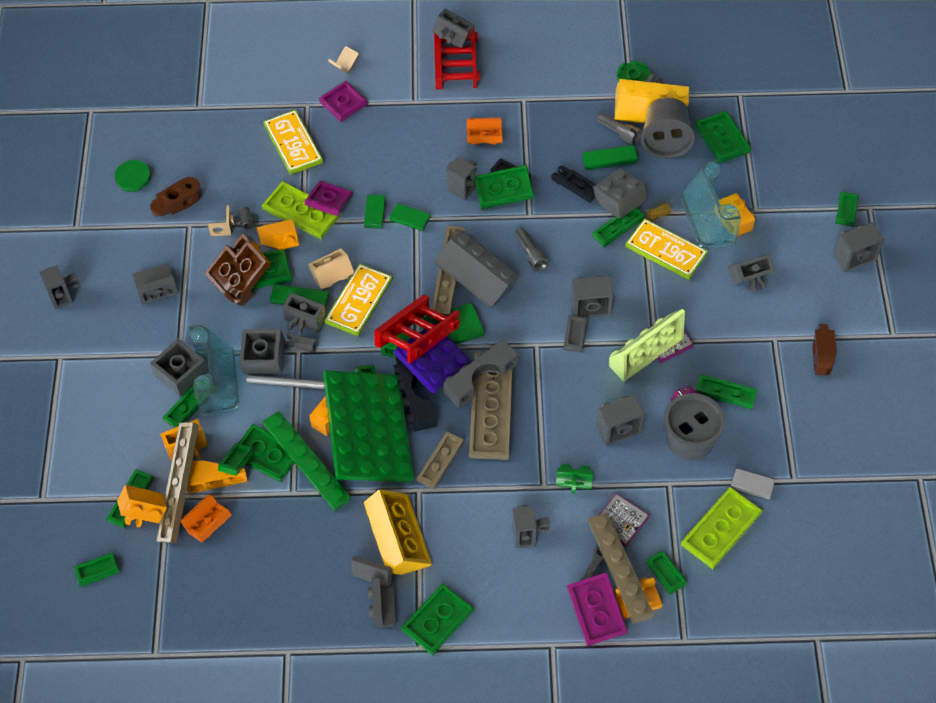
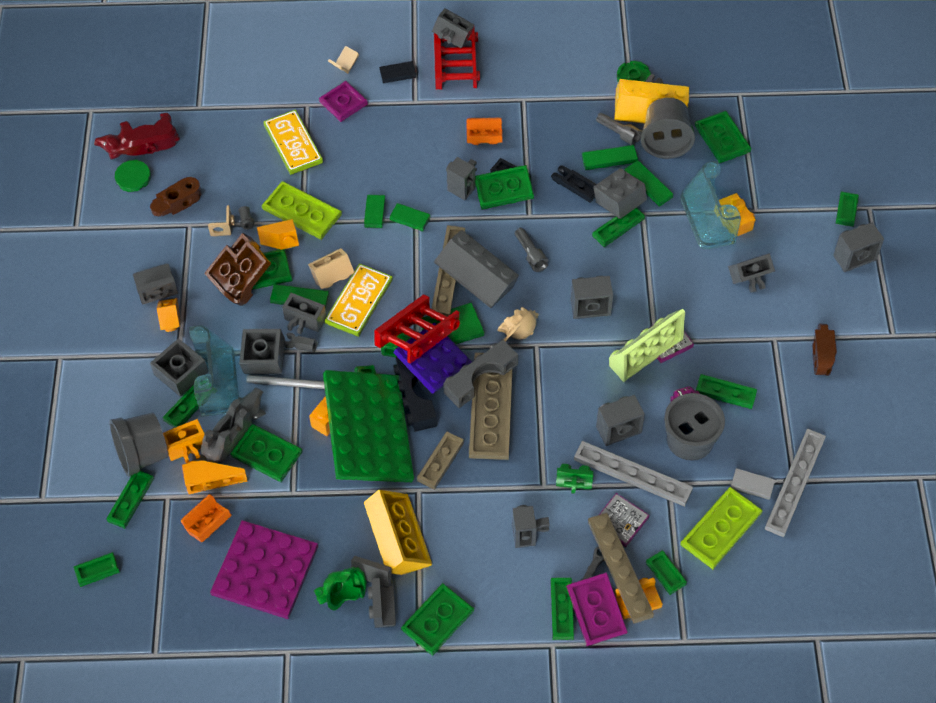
dark grey brick [39,265,80,309] -> none
light orange brick [117,485,167,527] -> none
dark tan plate [157,422,199,544] -> none
green tile [218,443,254,476] -> none
green plate [263,411,351,512] -> none
magenta tile [305,180,352,216] -> none
dark grey tile [563,315,587,353] -> none
tile [625,218,708,280] -> none
clear yellow pin [647,202,671,221] -> none
none -> dark red animal [94,113,180,160]
none -> dark grey piece [109,412,168,477]
none -> light orange slope [157,298,180,332]
none -> dark grey animal [201,387,266,463]
none -> magenta plate [210,520,318,619]
none -> green helmet [314,567,366,611]
none -> black tile [379,61,416,84]
none -> tan hair [497,307,539,342]
none -> green plate [550,578,574,640]
none -> light grey plate [574,441,693,507]
none -> green tile [624,161,673,207]
none -> light grey plate [765,429,826,537]

